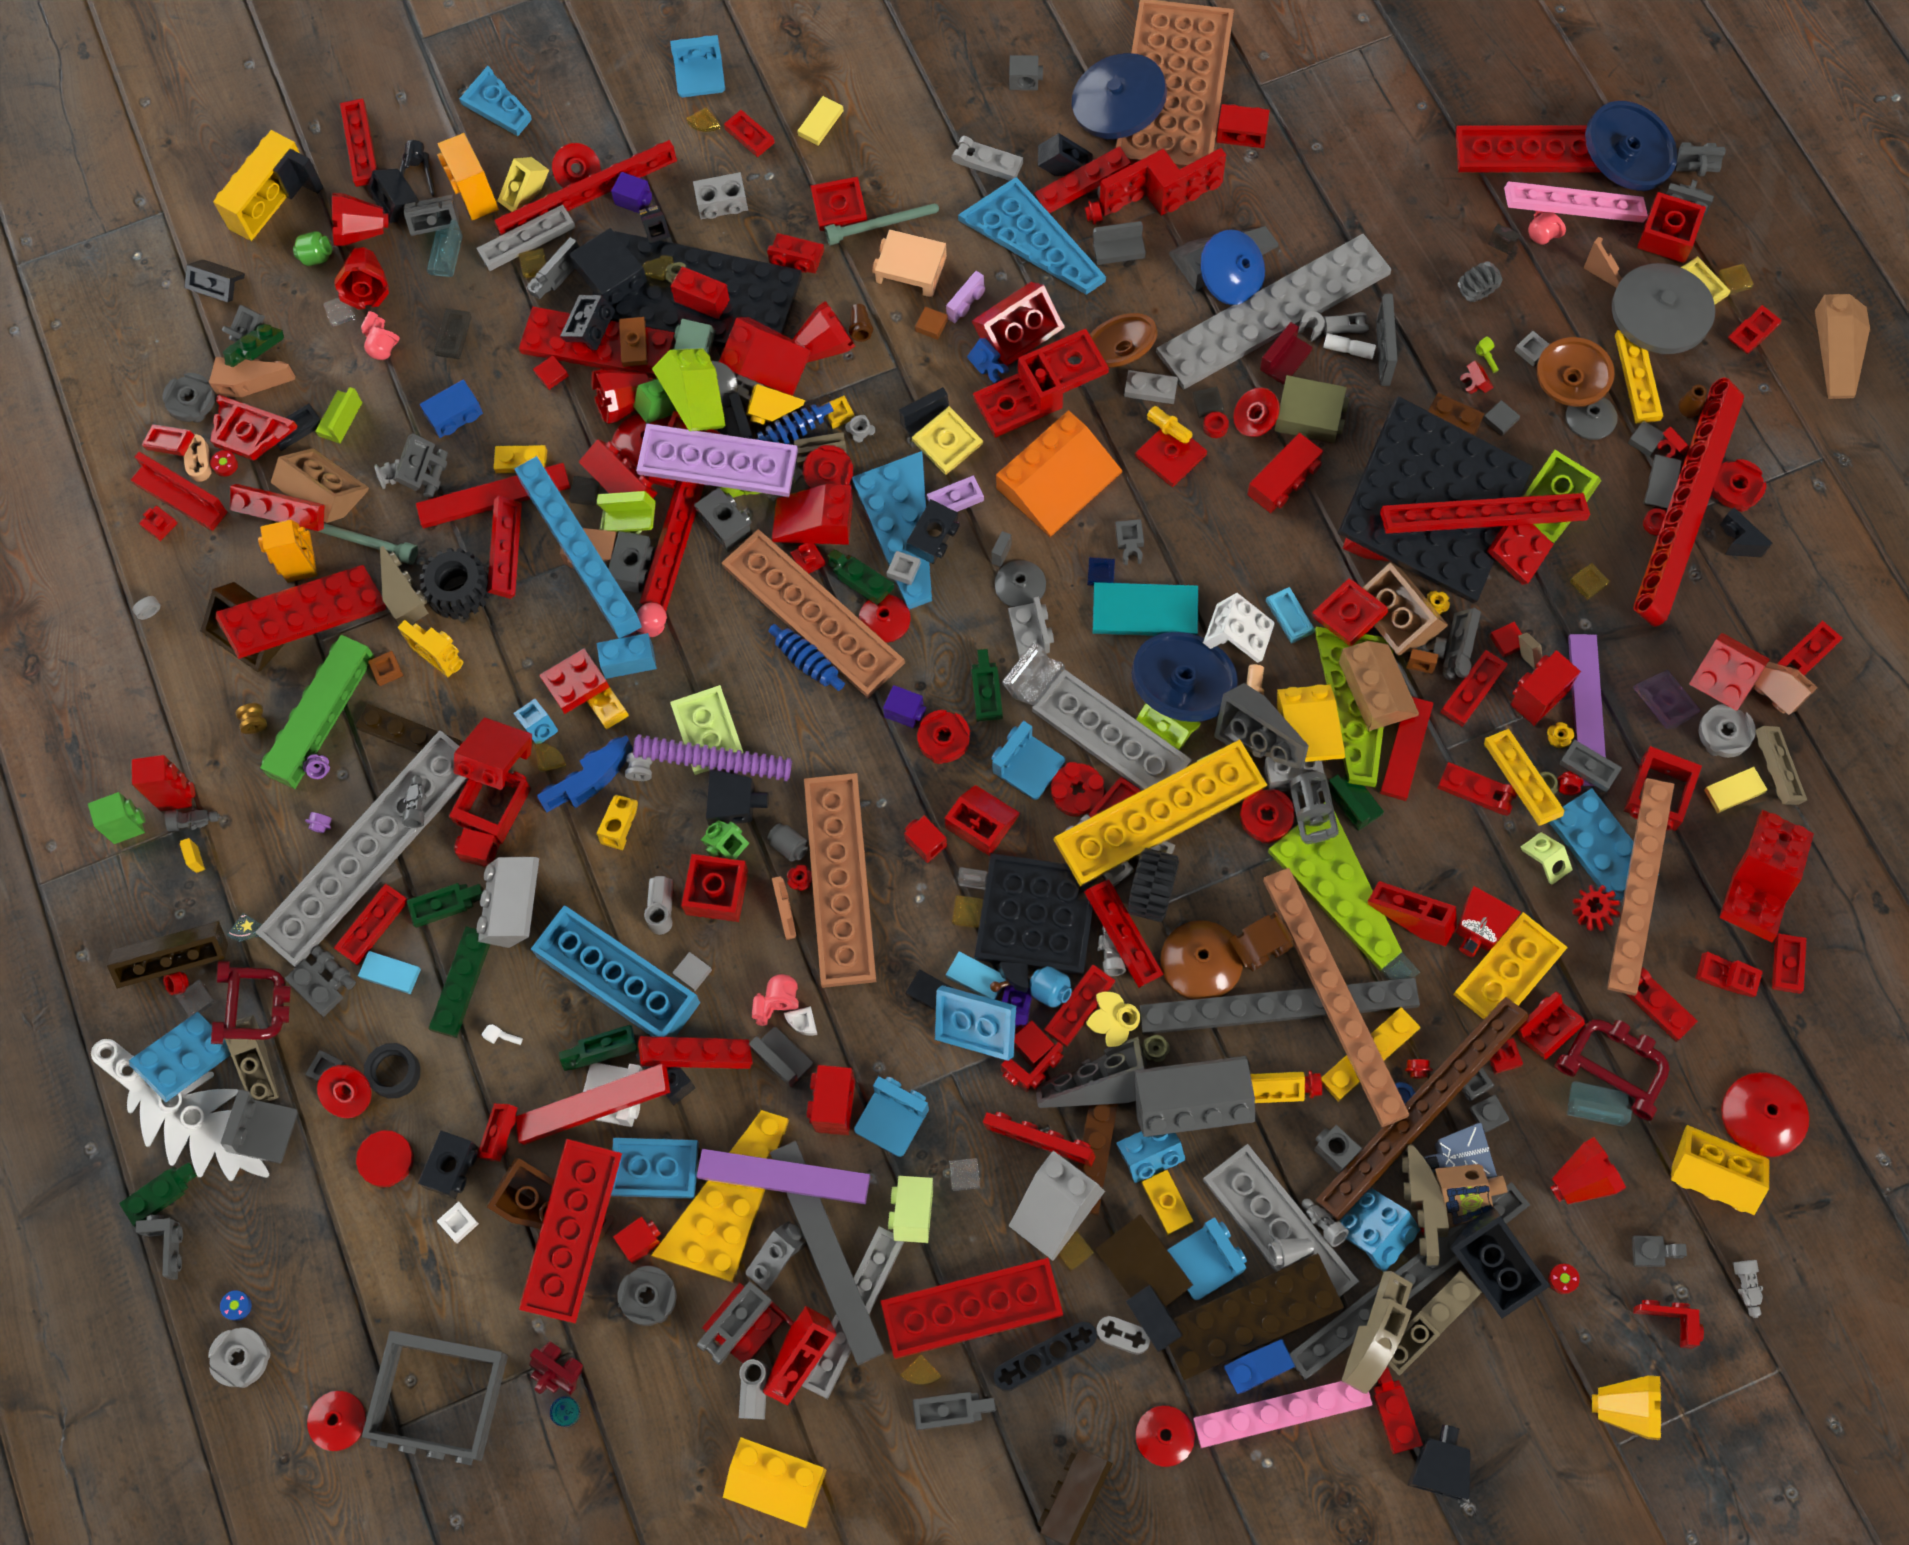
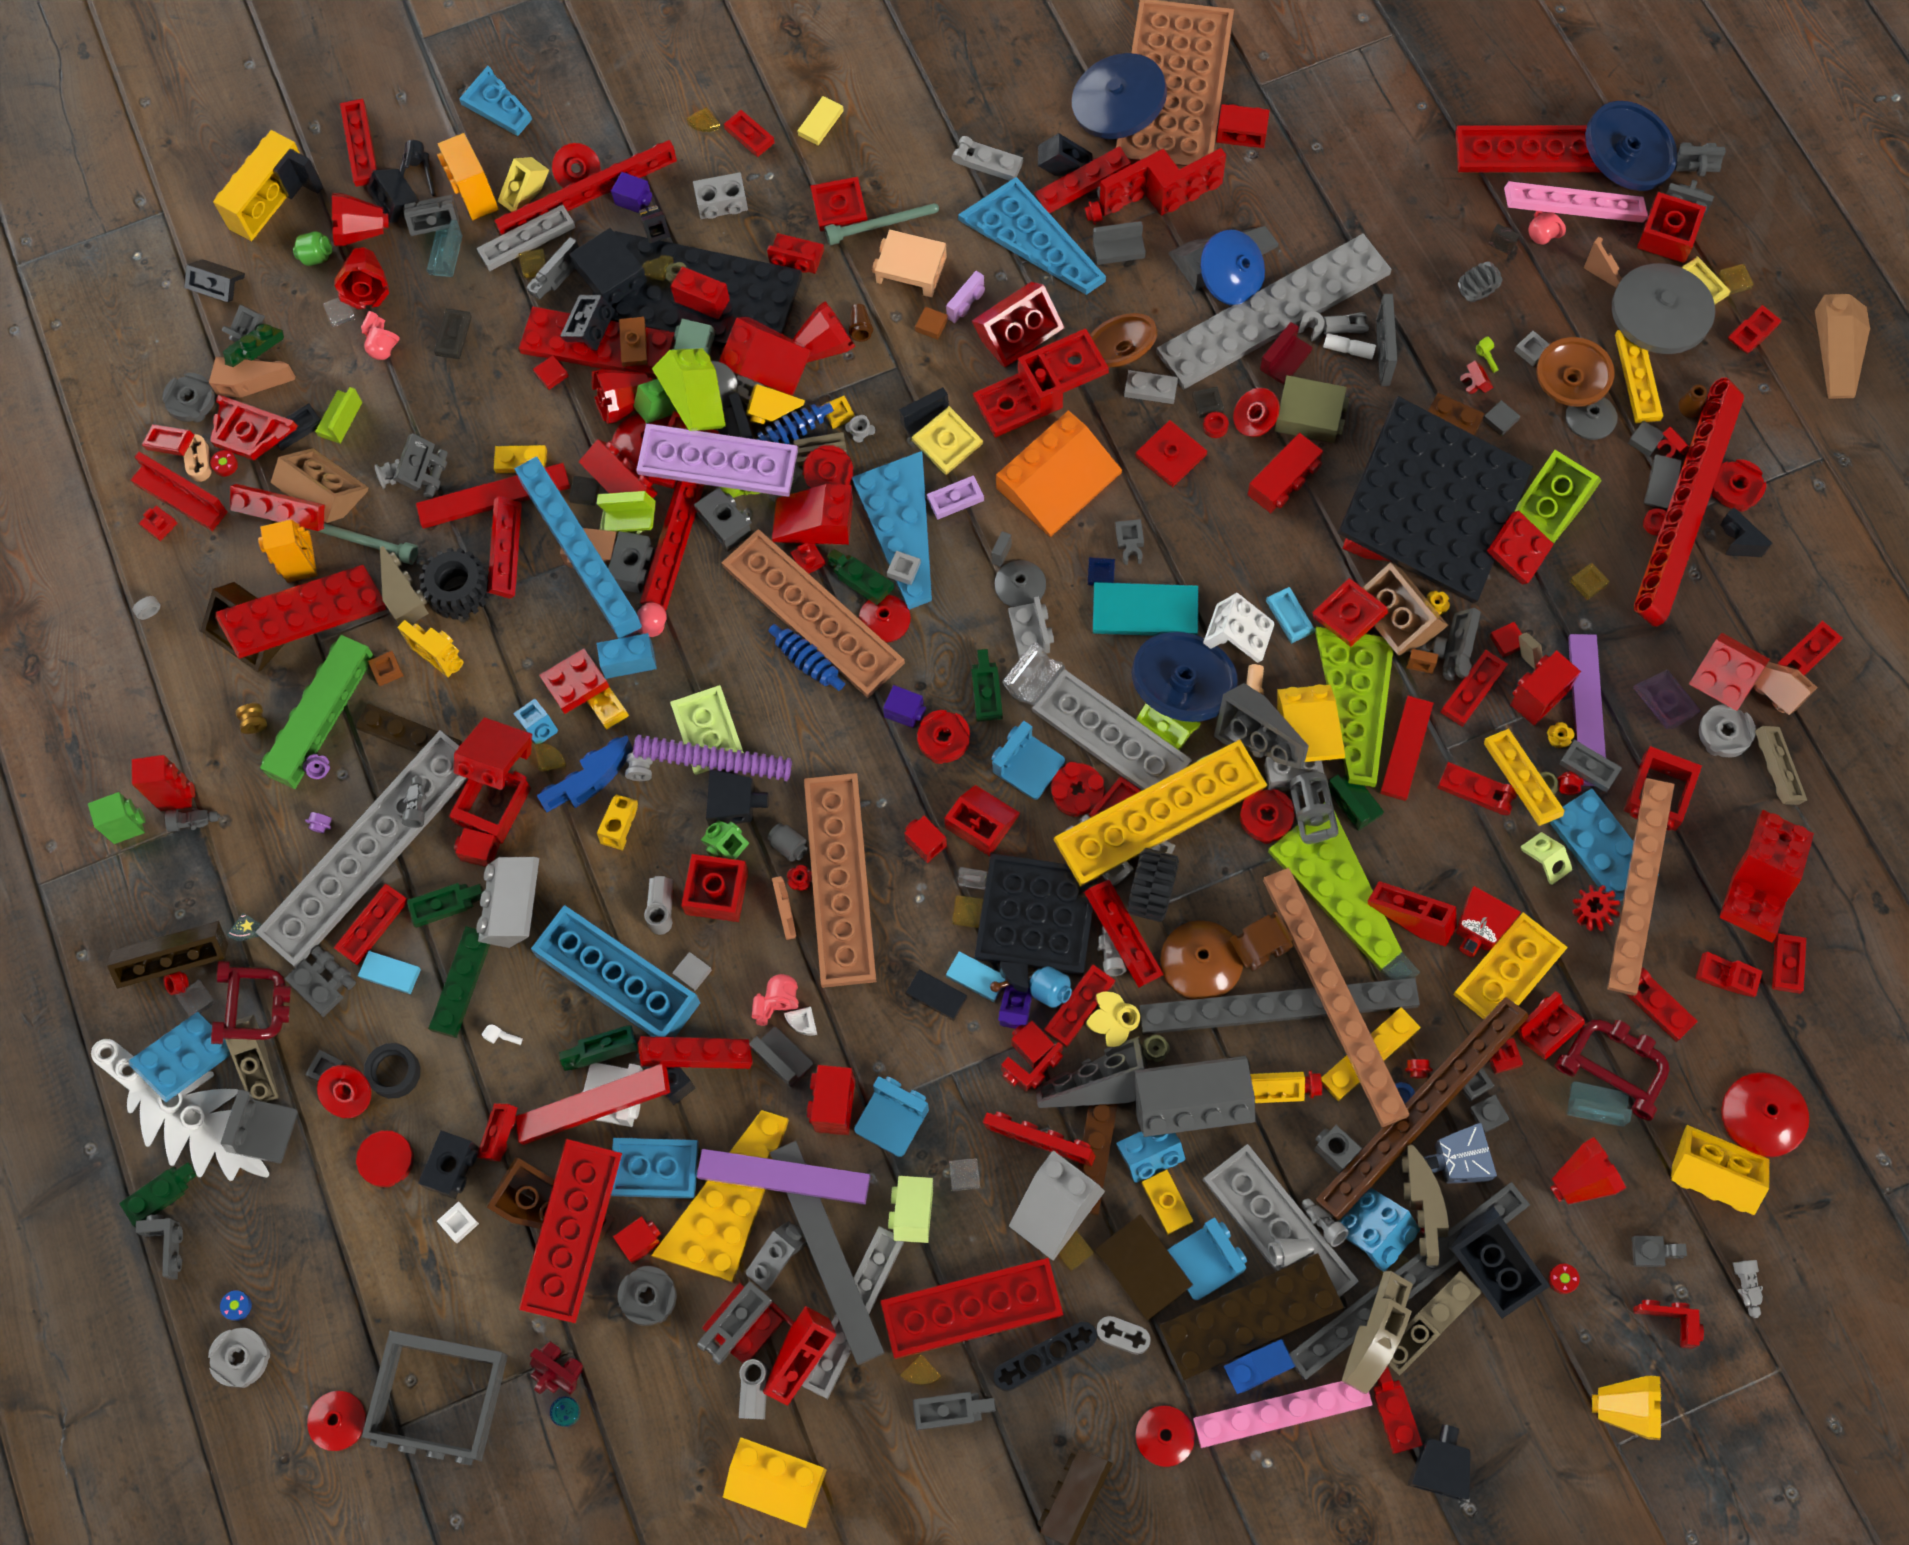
yellow tile [180,838,205,873] -> none
blue brick [420,379,483,438] -> none
dark azure bracket [670,35,725,98] -> none
black brick [906,499,960,564] -> none
dark azure plate [935,985,1016,1061] -> none
blue plate [967,338,1009,383] -> none
dark grey brick [1009,55,1043,90] -> none
black tile [1126,1285,1184,1352] -> none
yellow axle [1147,406,1193,444] -> none
medium nougat slope [1339,641,1419,731] -> none
red plate [1380,493,1590,534] -> none
medium nougat torso [1435,1164,1507,1228] -> none
light yellow tile [1704,767,1768,813] -> none

